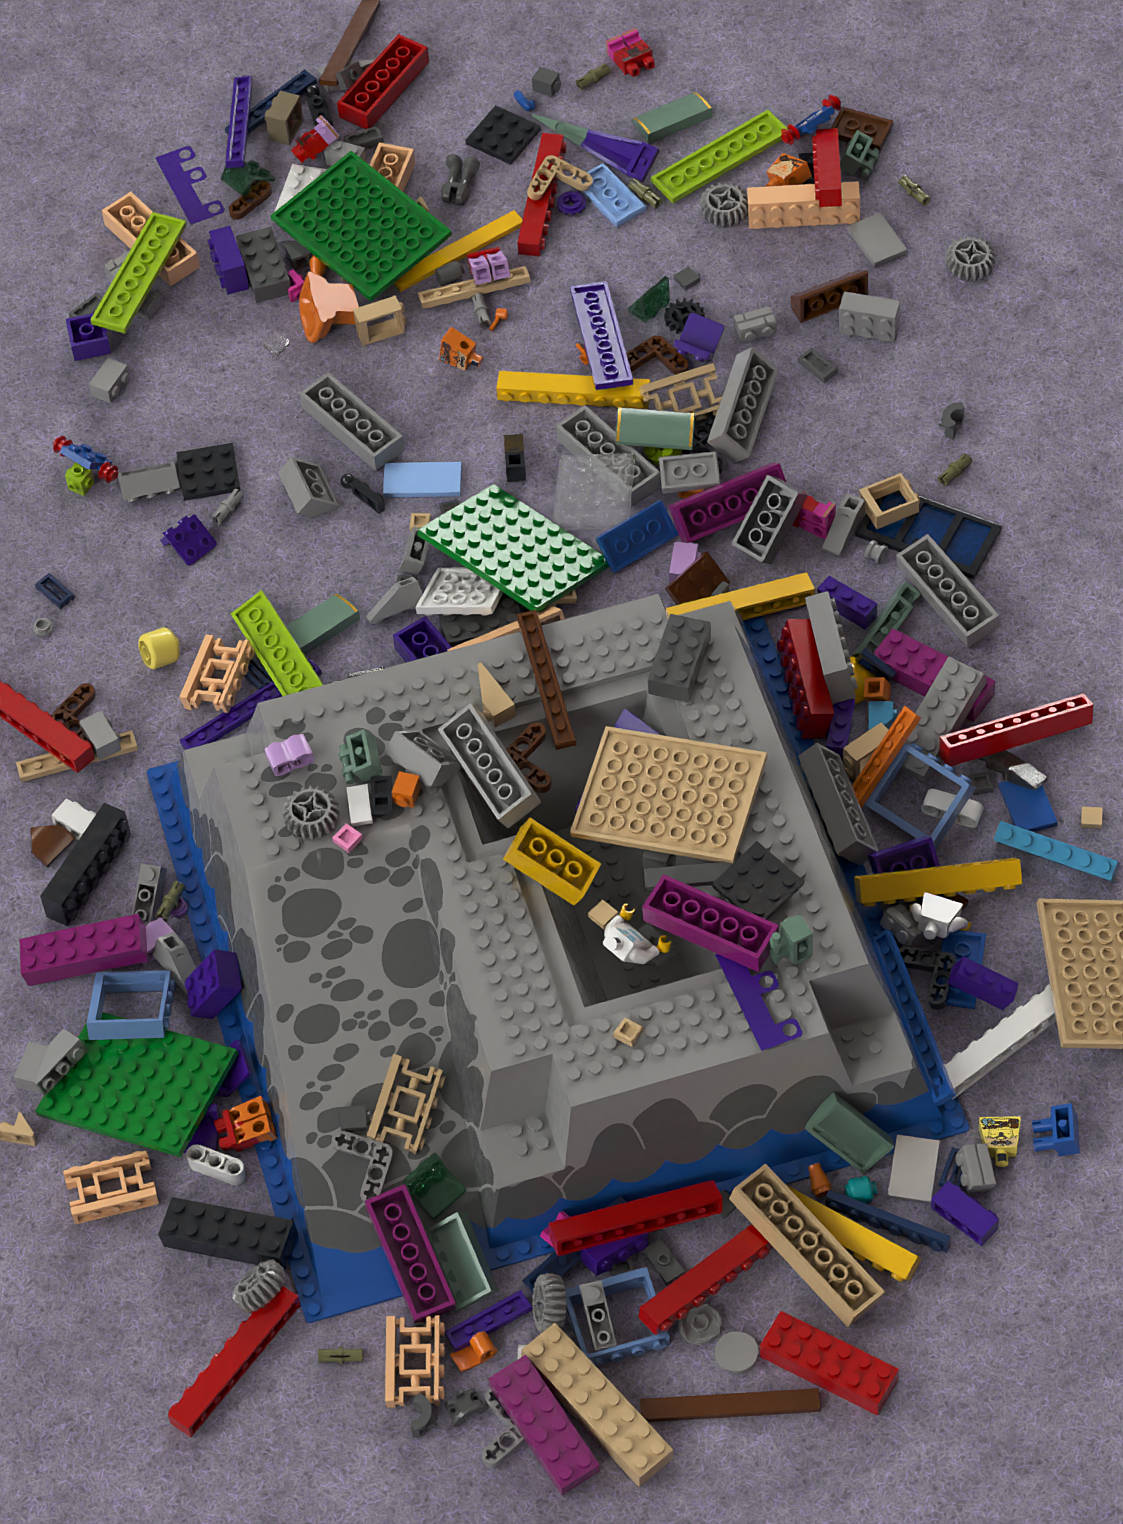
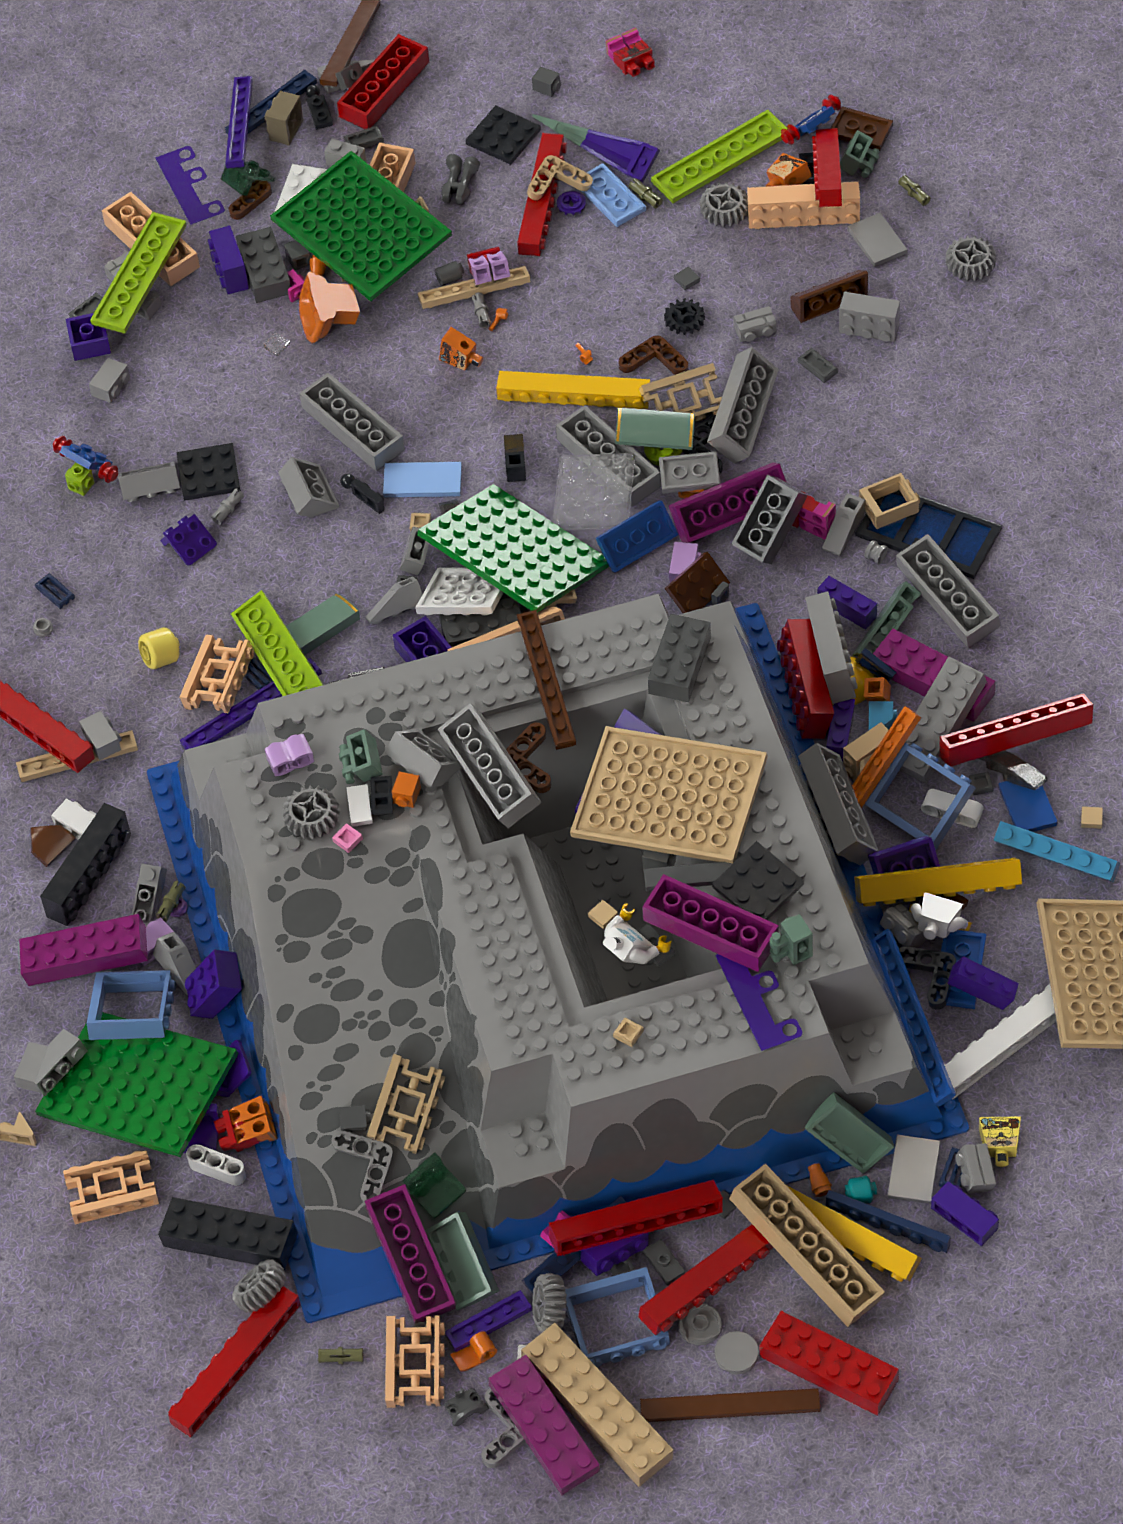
reddish brown beam [51,683,96,741] -> none
hips [290,116,339,163] -> none
tan window [353,296,407,346] -> none
yellow tile [393,210,522,292] -> none
dark grey piece [411,1393,438,1438] -> none
tan slope [477,662,516,728] -> none
yellow brick [503,818,601,905] -> none
blue arm [514,90,536,111] -> none
plate [570,281,633,390] -> none
olive pin [575,63,611,90] -> none
light grey slope [579,1280,617,1350] -> none
clear green bracket [628,276,670,323] -> none
sand green slope [632,92,712,144] -> none
yellow brick [666,572,815,620] -> none
dark purple bracket [673,313,724,363] -> none
dark grey piece [938,402,965,439] -> none
olive pin [938,453,972,486] -> none
blue brick [1032,1103,1080,1156] -> none

